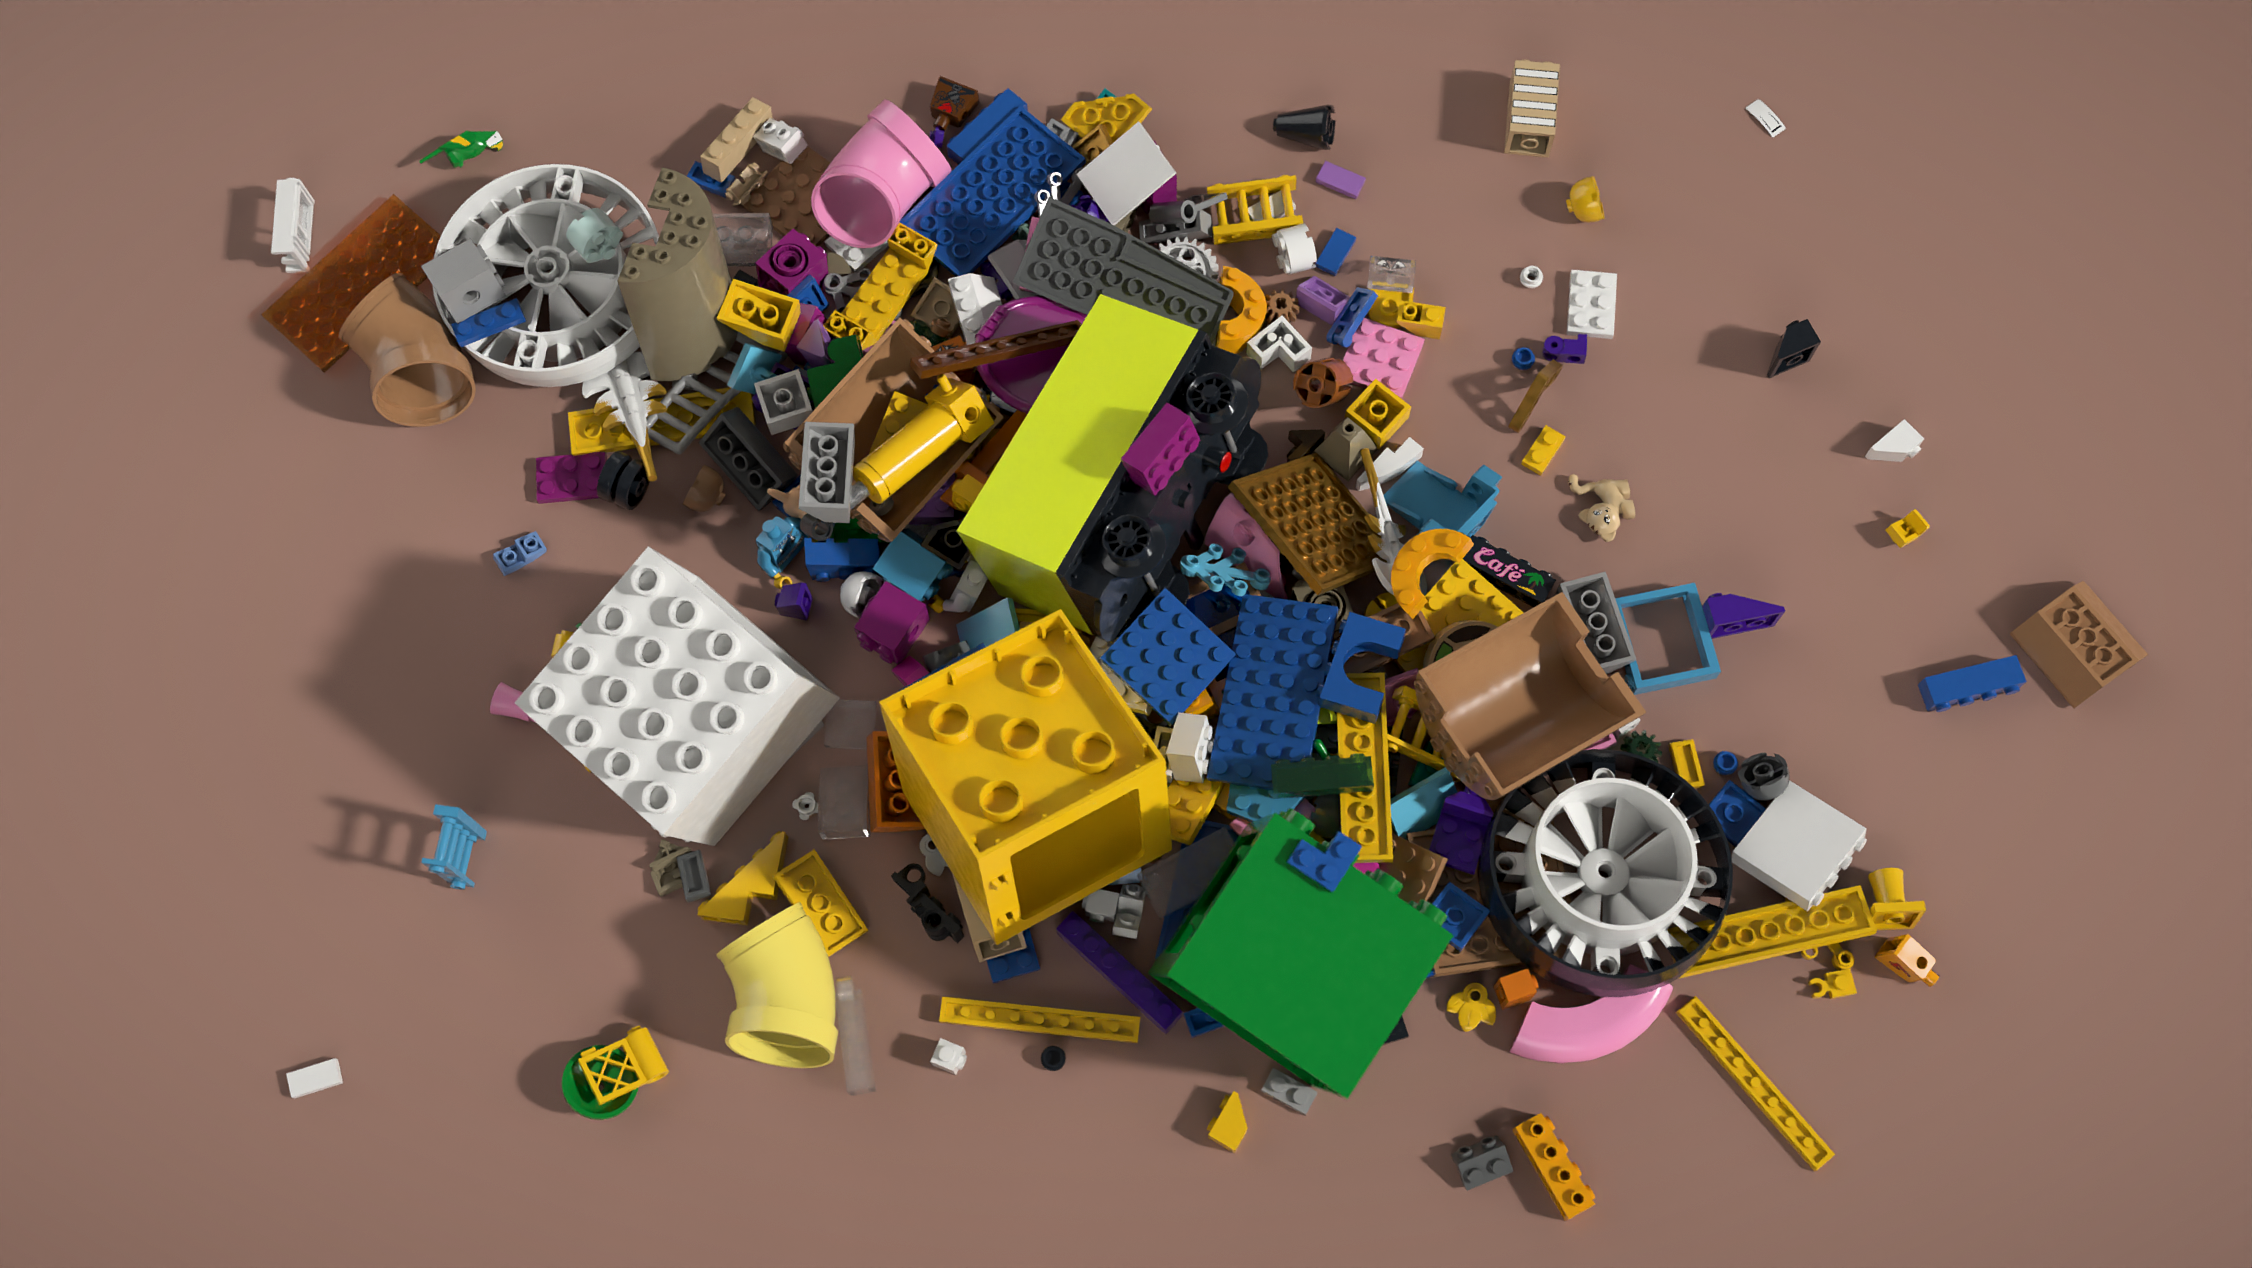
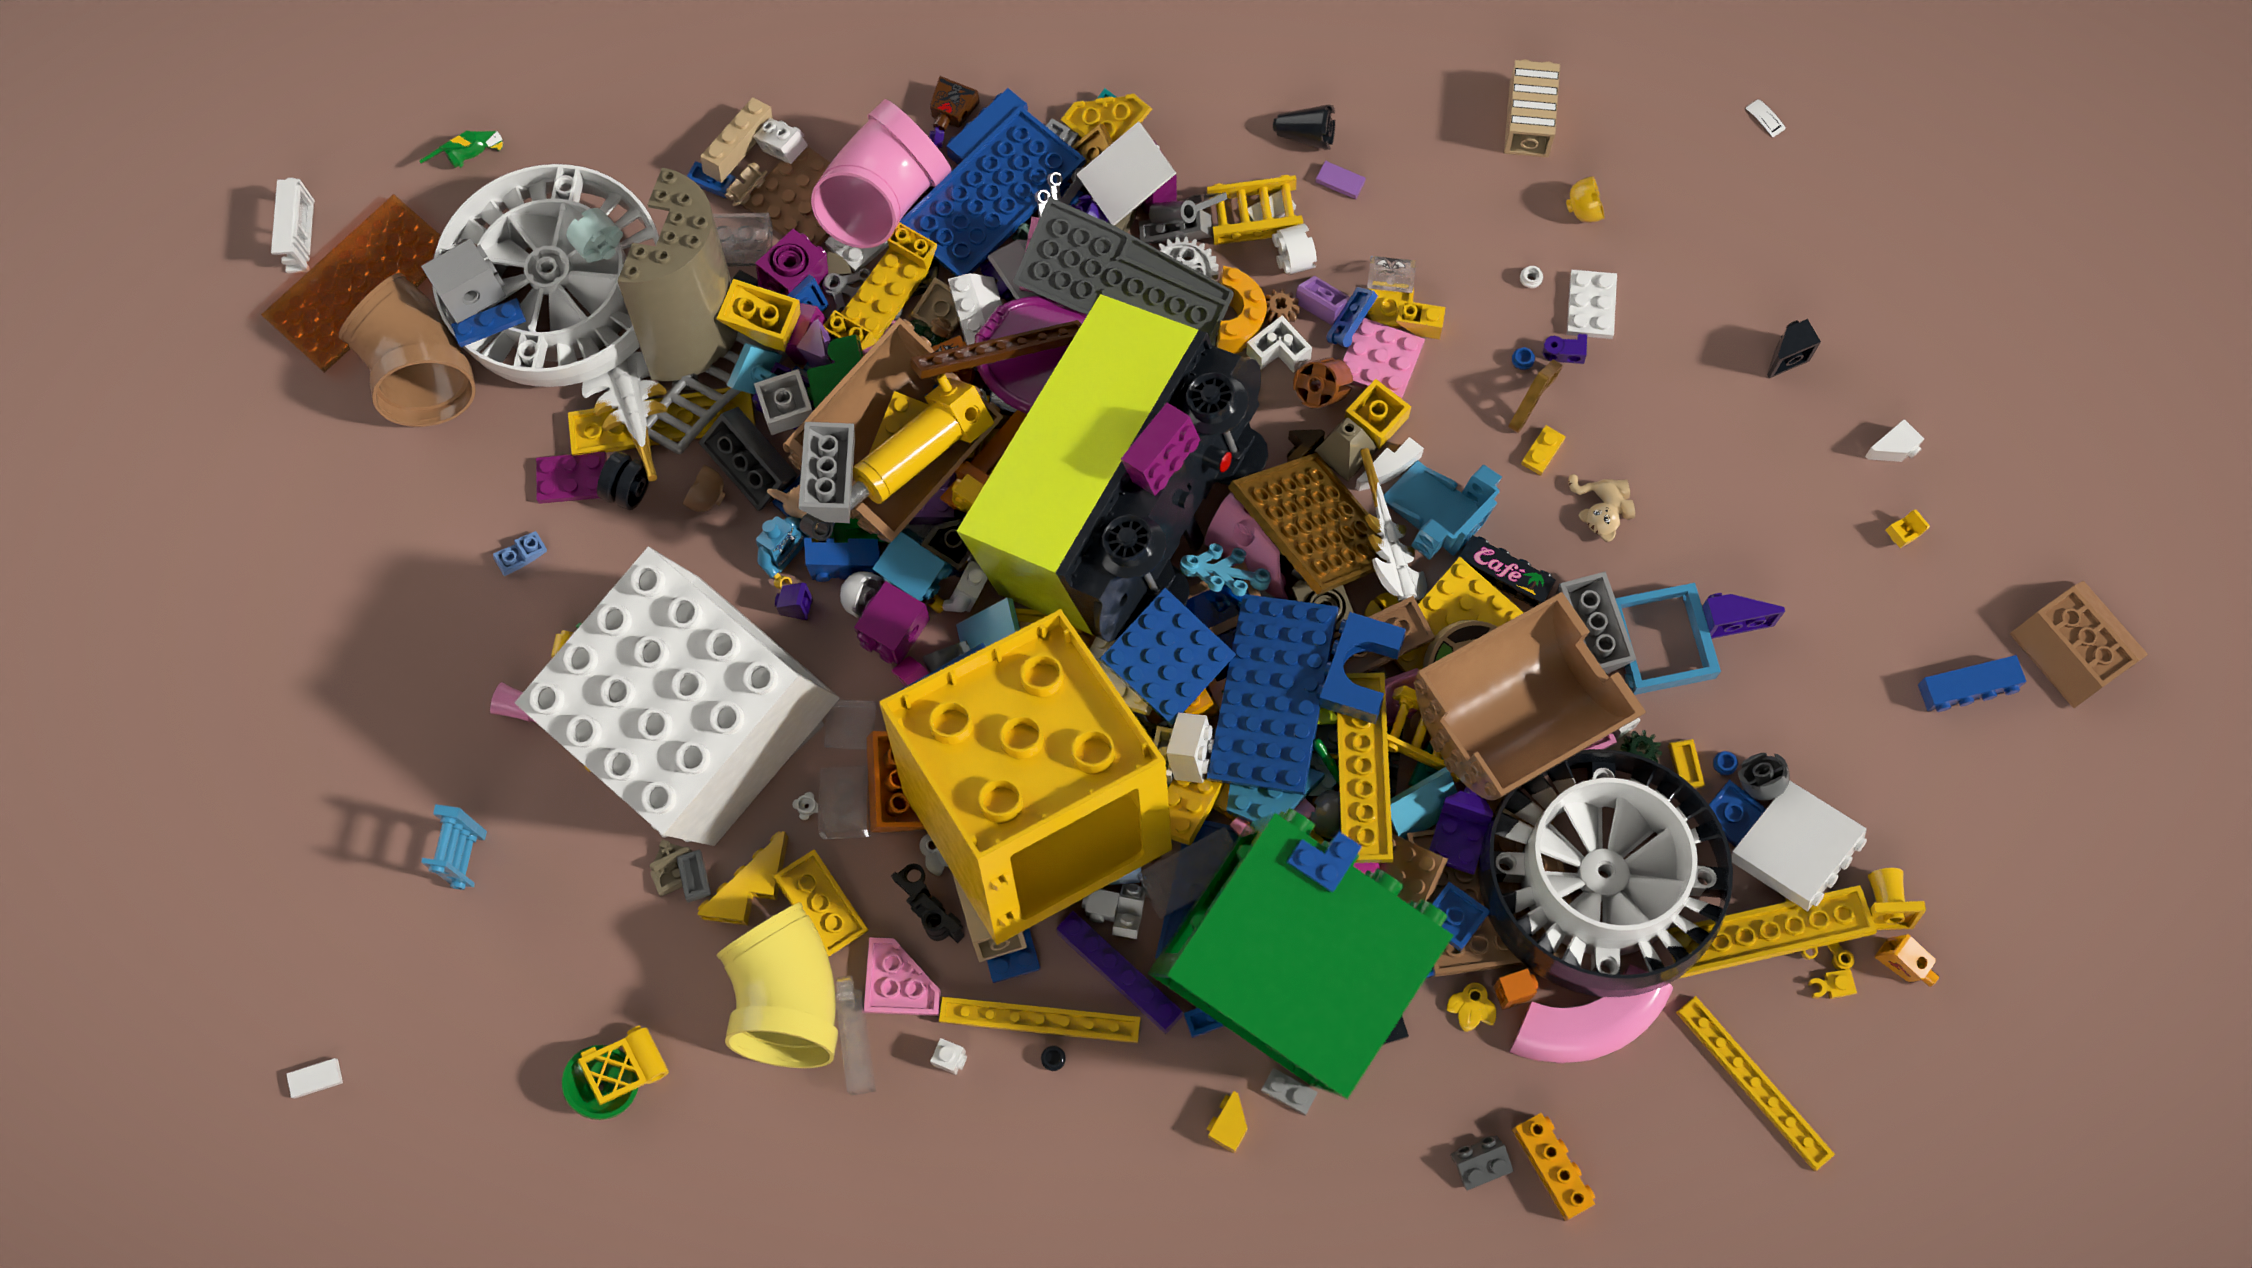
light grey tile [869,497,894,516] -> none
clear green brick [1270,753,1374,799] -> none
blue tile [1315,228,1356,276] -> none
light orange brick [1391,529,1474,620] -> none
none -> bright pink plate [864,938,941,1016]

